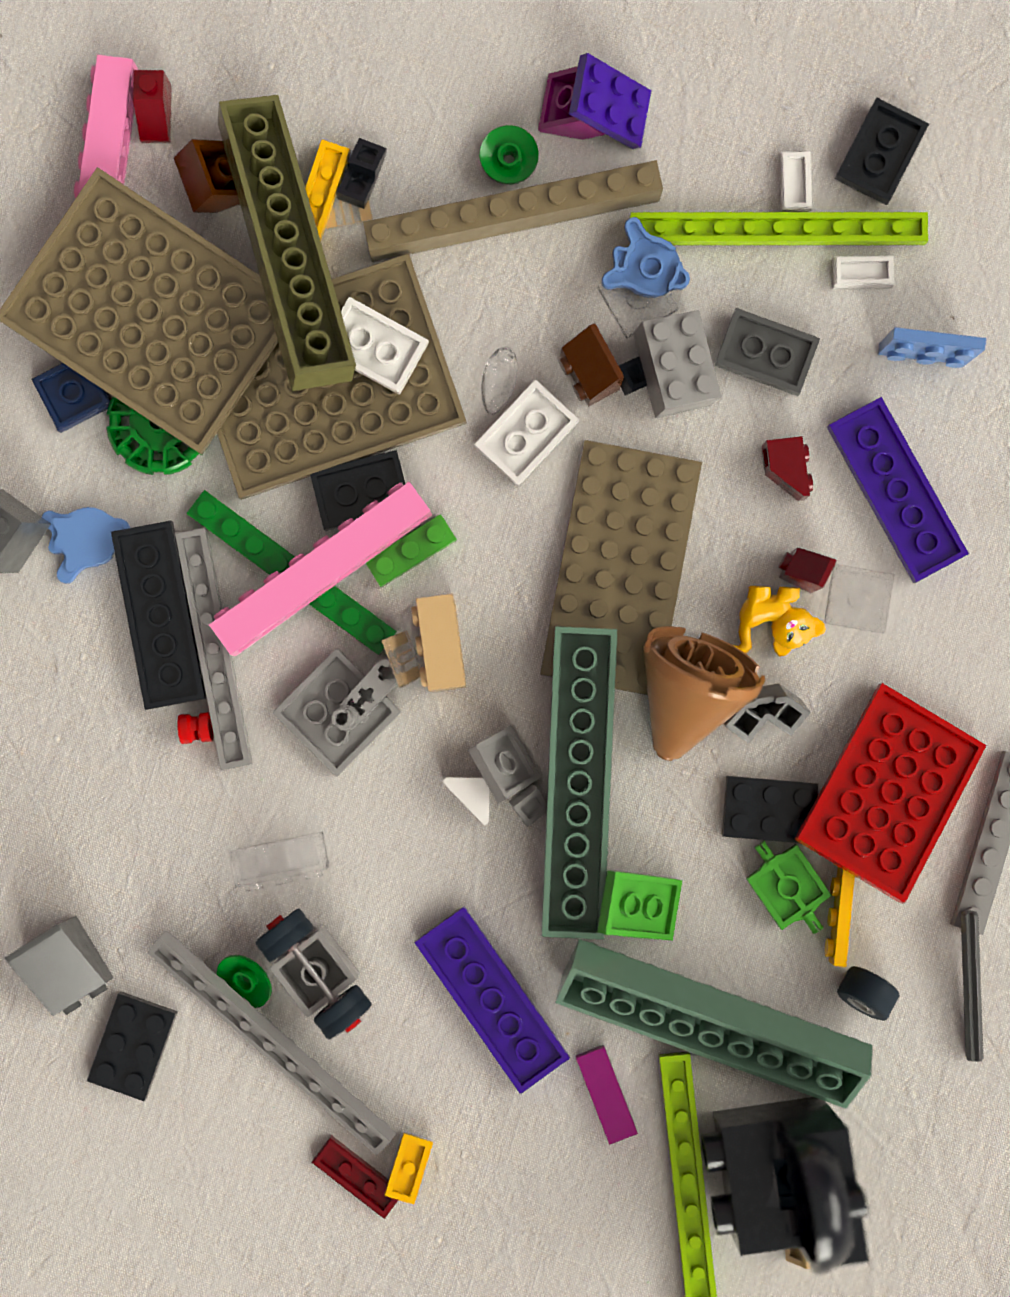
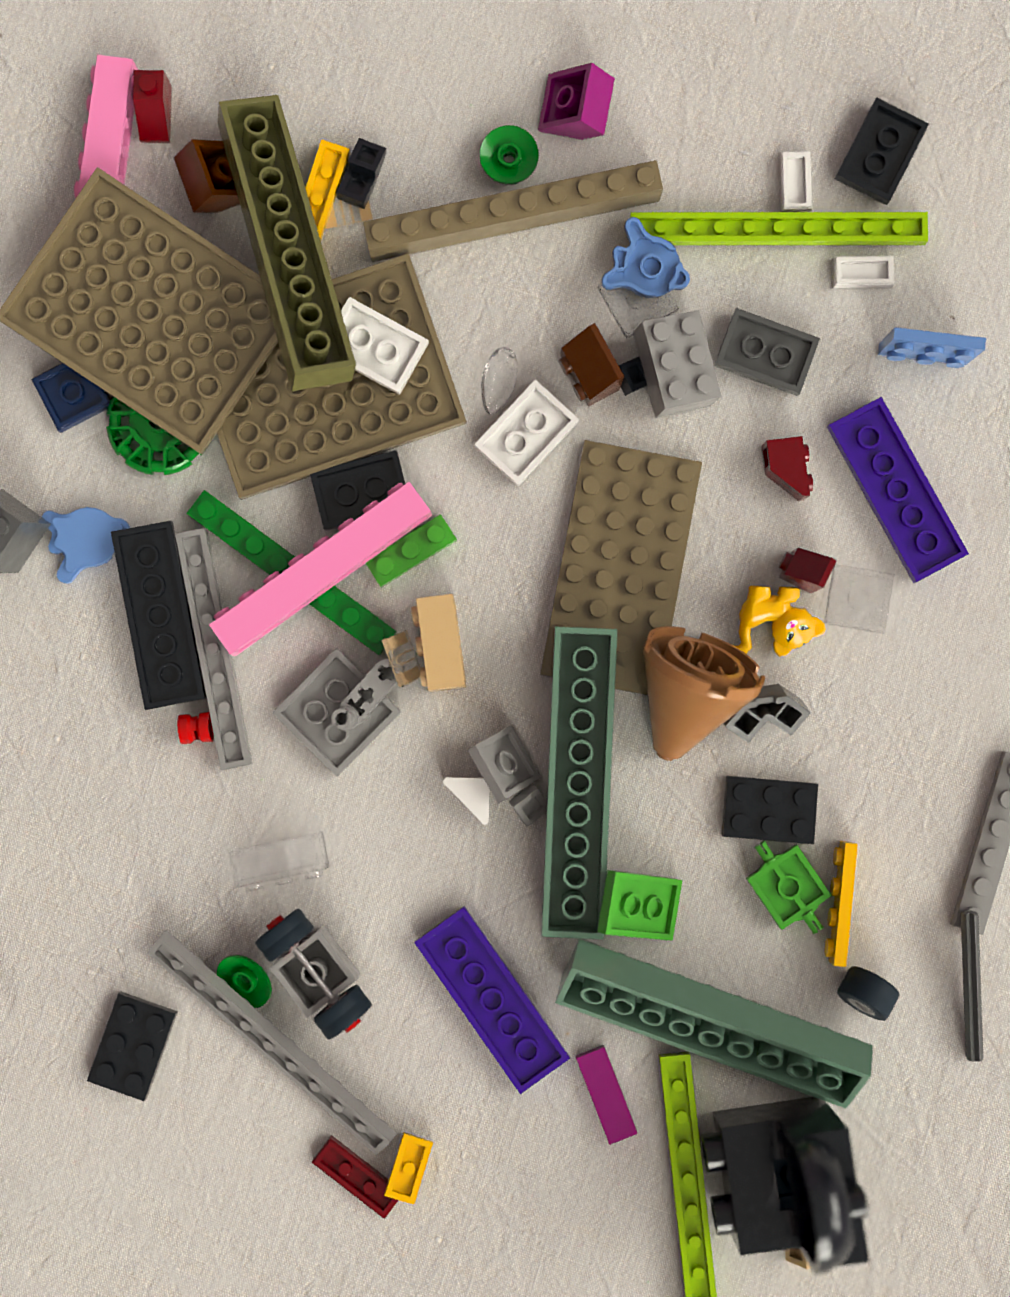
slope [4,916,114,1016] -> none
dark purple plate [569,53,652,149] -> none
red plate [794,683,987,904] -> none

